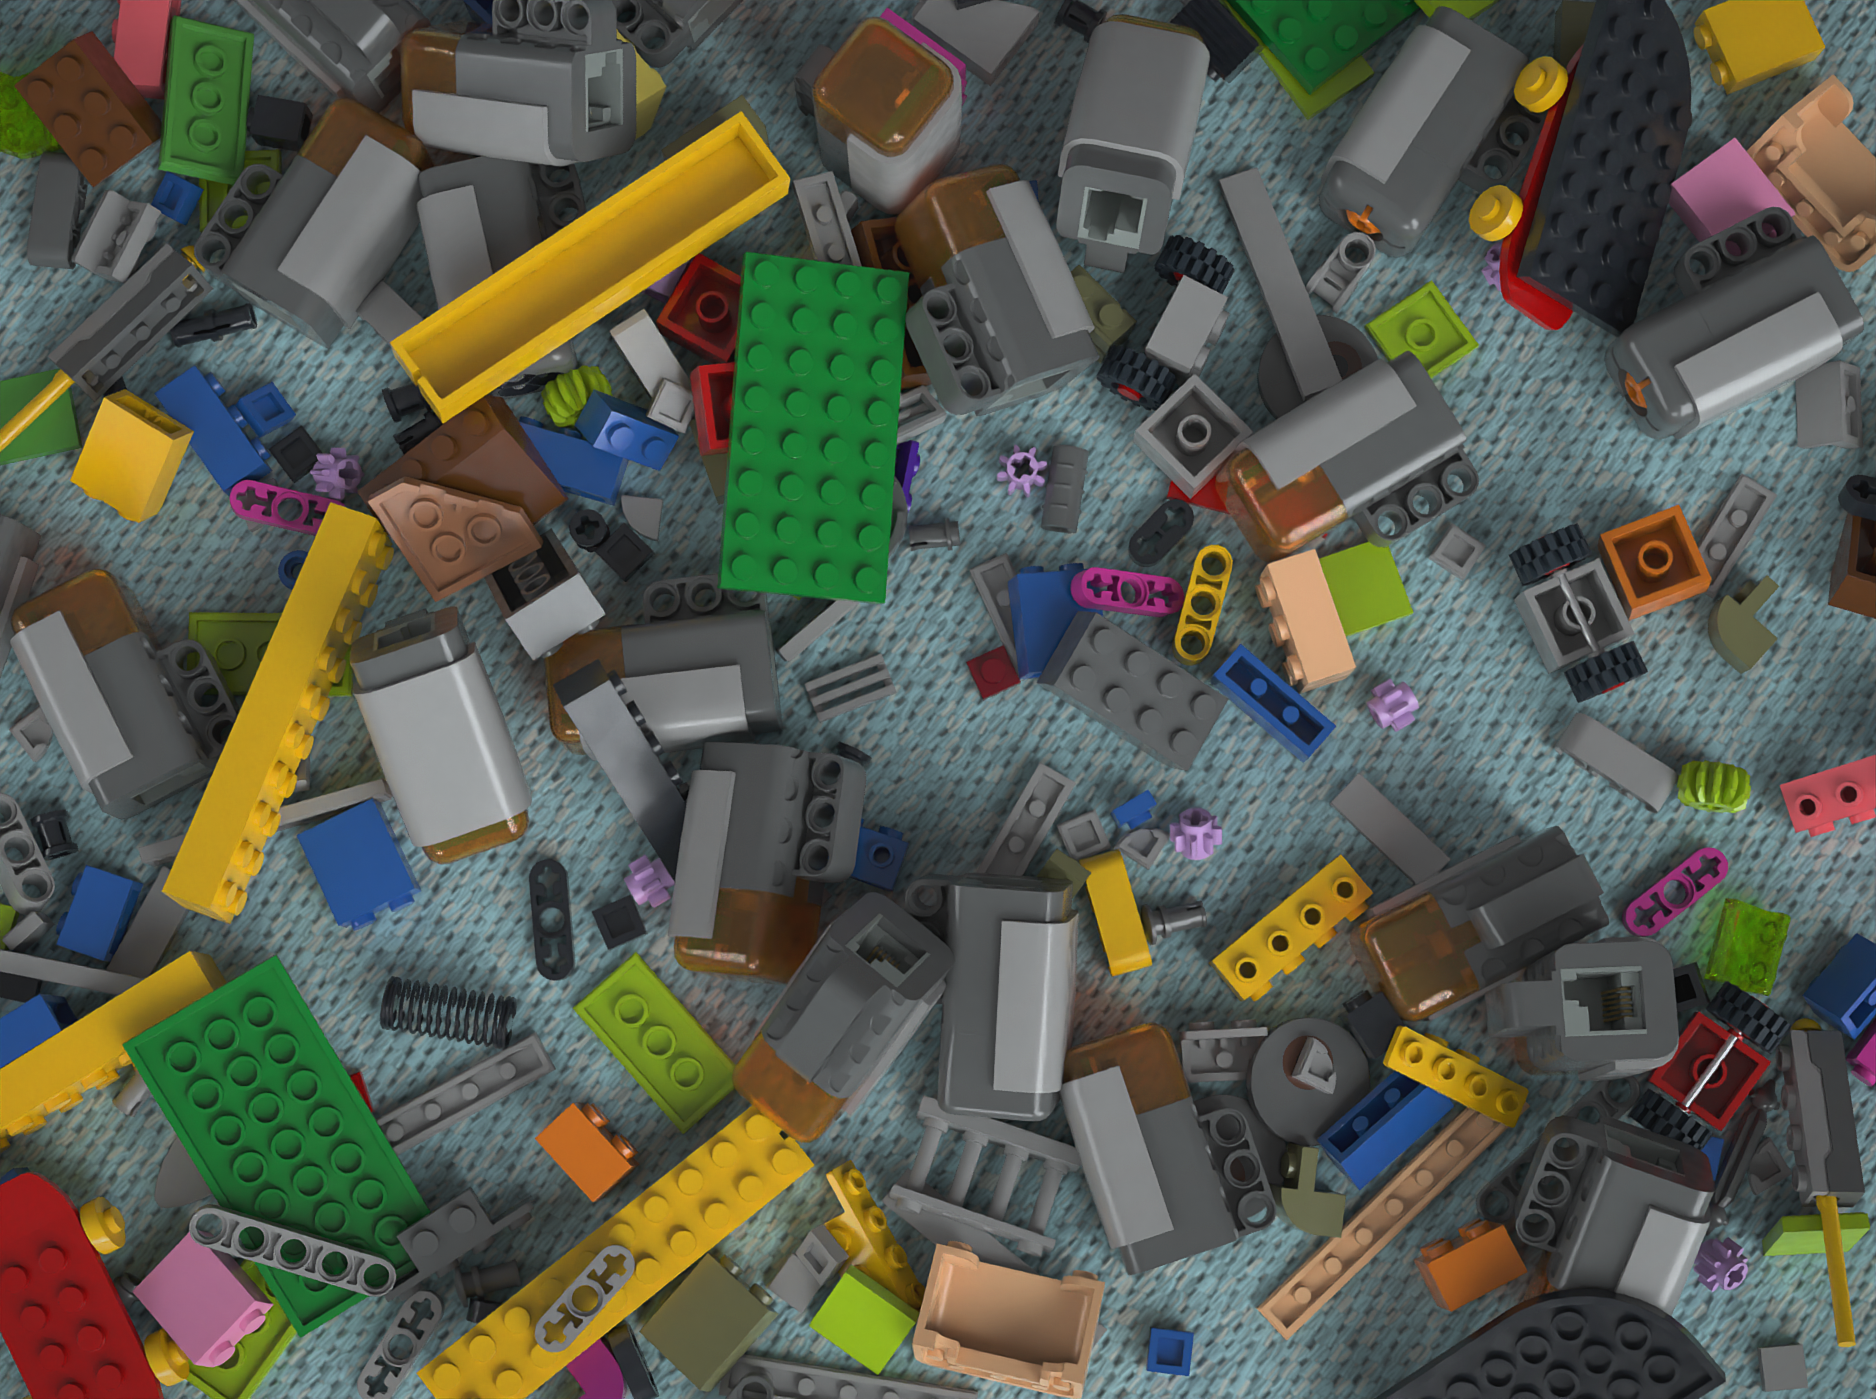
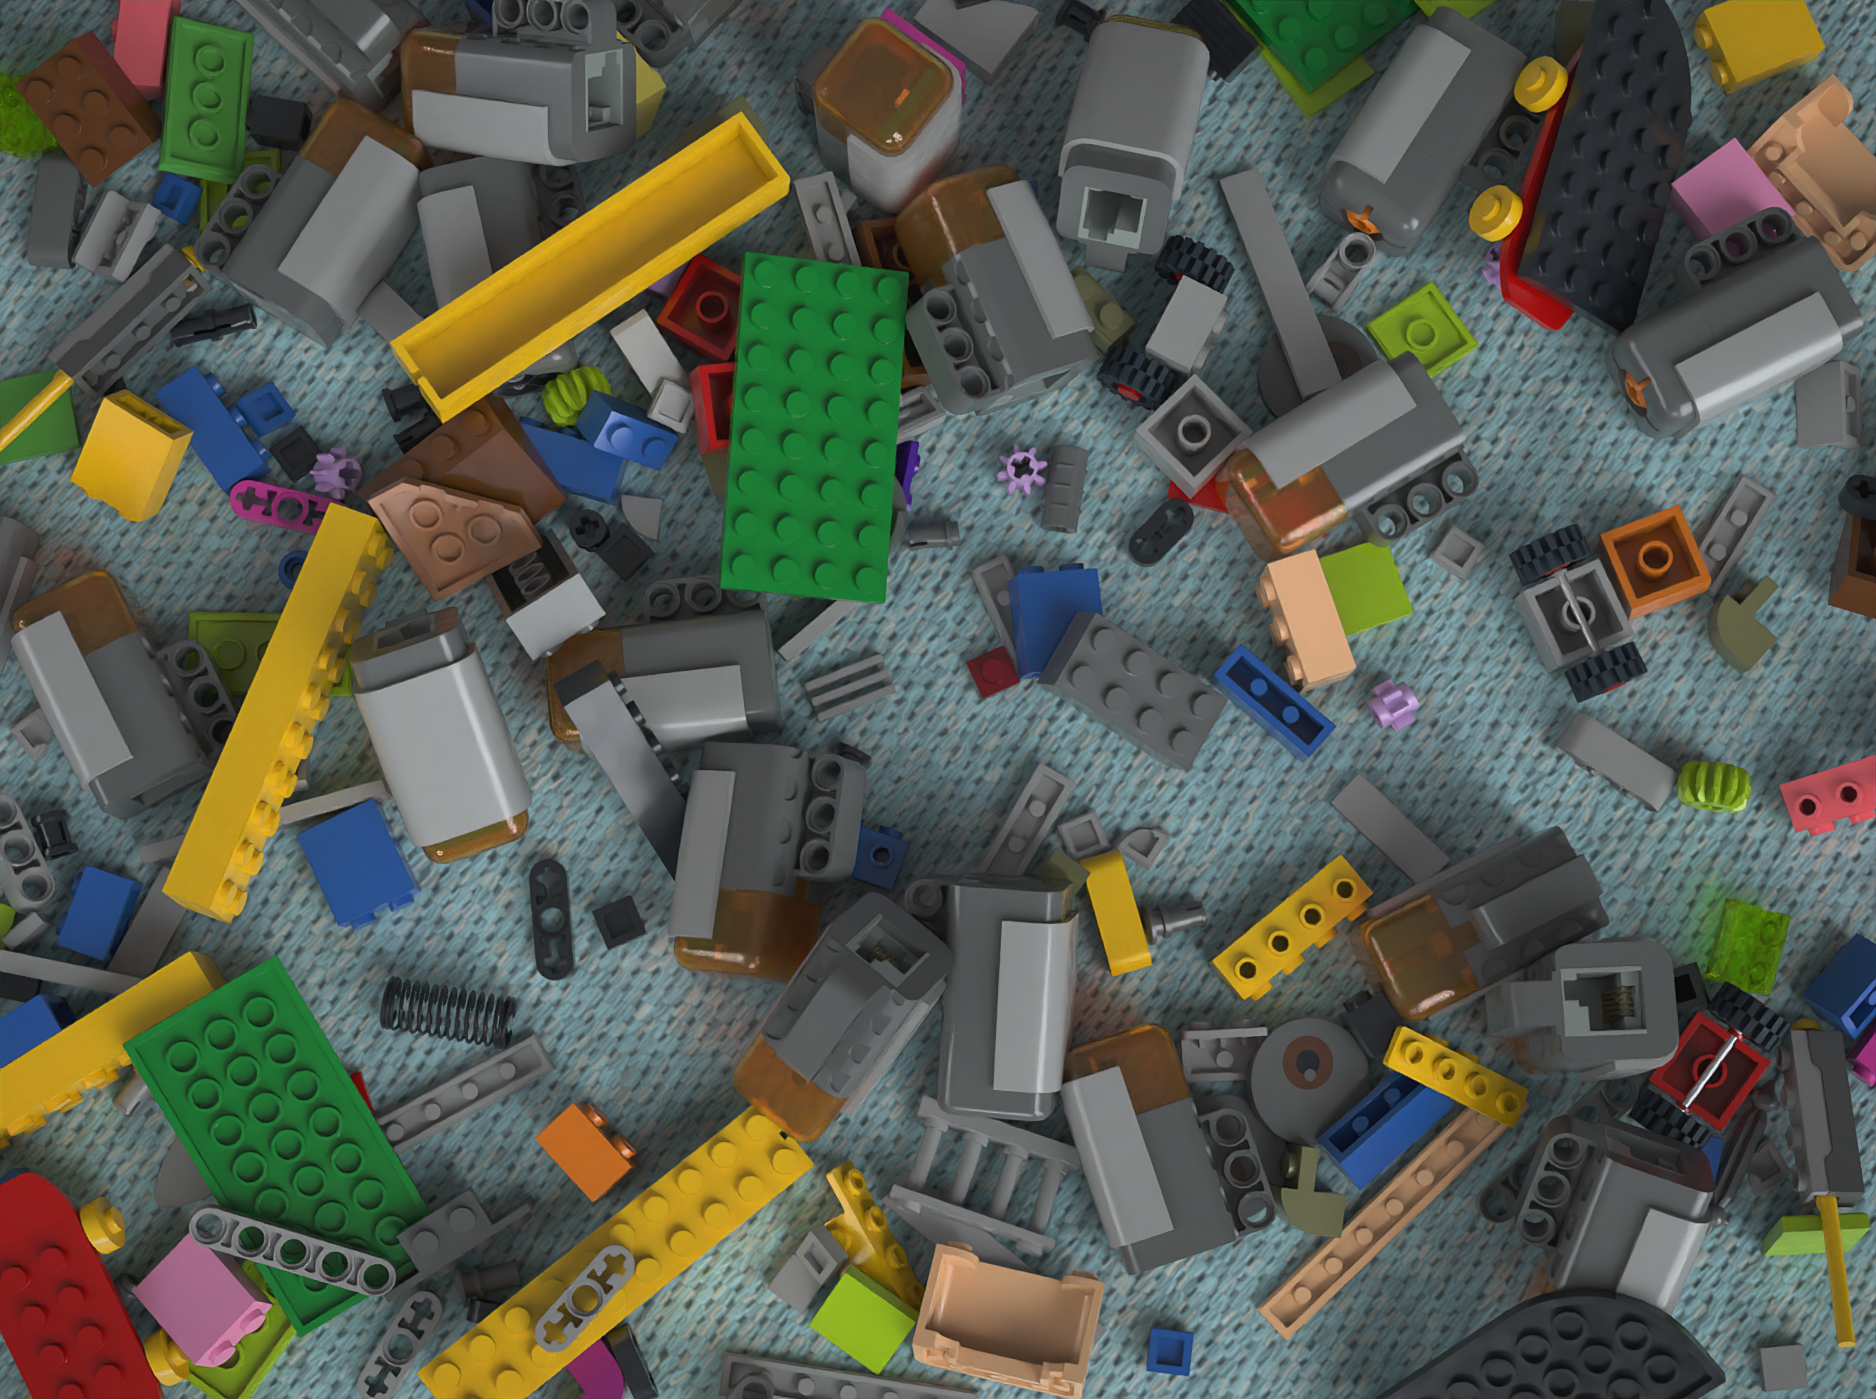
lime tile [573,952,747,1134] -> none
lavender gear [624,855,675,908] -> none
olive brick [639,1253,778,1392] -> none
dark pink beam [1071,567,1184,618] -> none
blue plate [1110,790,1157,830] -> none
lavender gear [1170,808,1222,860] -> none
yellow beam [1172,544,1233,666] -> none
light grey tile [1291,1037,1336,1094] -> none
orange brick [1414,1218,1528,1312] -> none
dark pink beam [1622,847,1728,937] -> none
lavender gear [1693,1237,1748,1292] -> none

